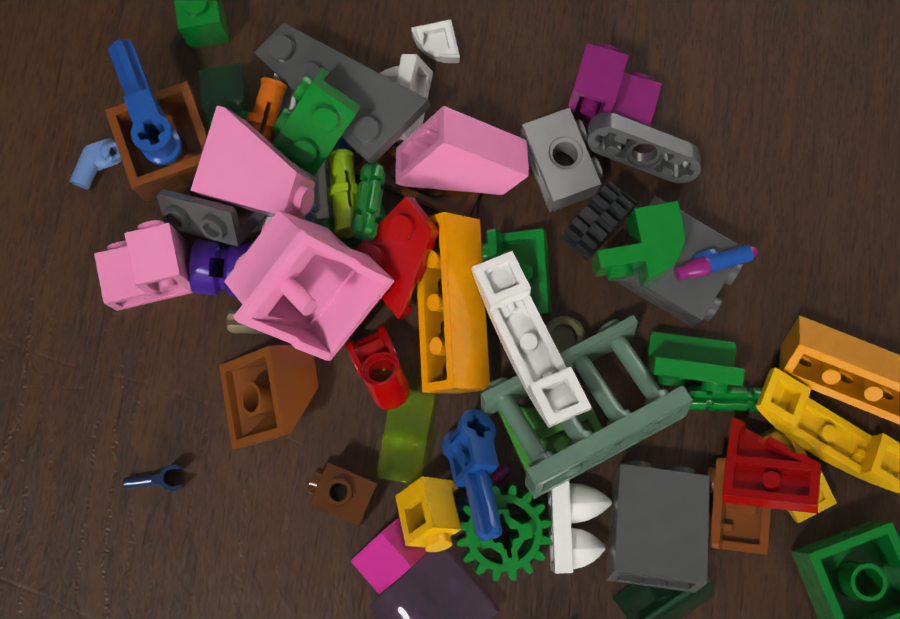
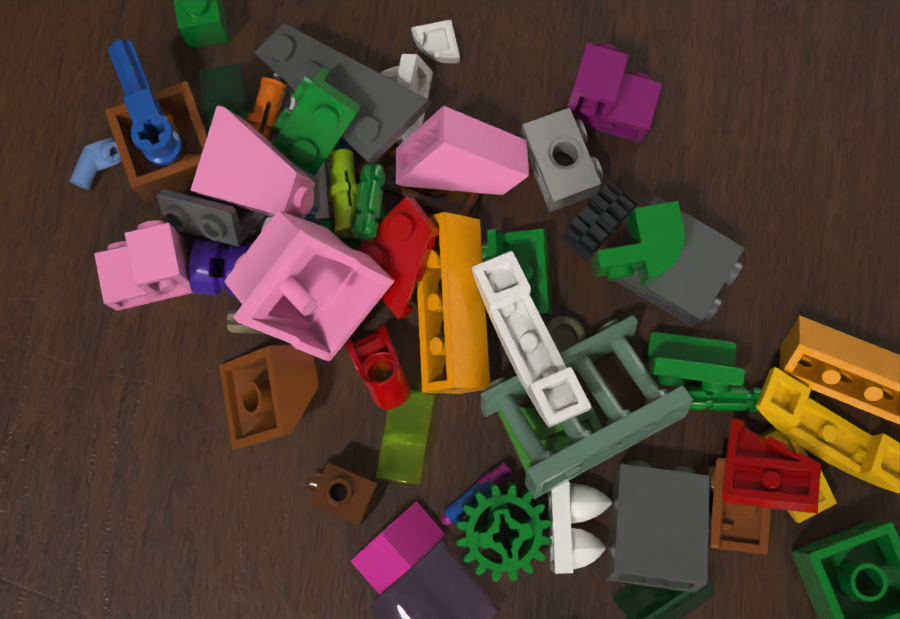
dark blue hand [123,464,184,491] -> none
yellow brick [395,476,462,552] -> none
blue connector [441,409,502,541] -> none
dark grey beam [587,112,701,183] -> none
piece [674,244,758,281] -> none

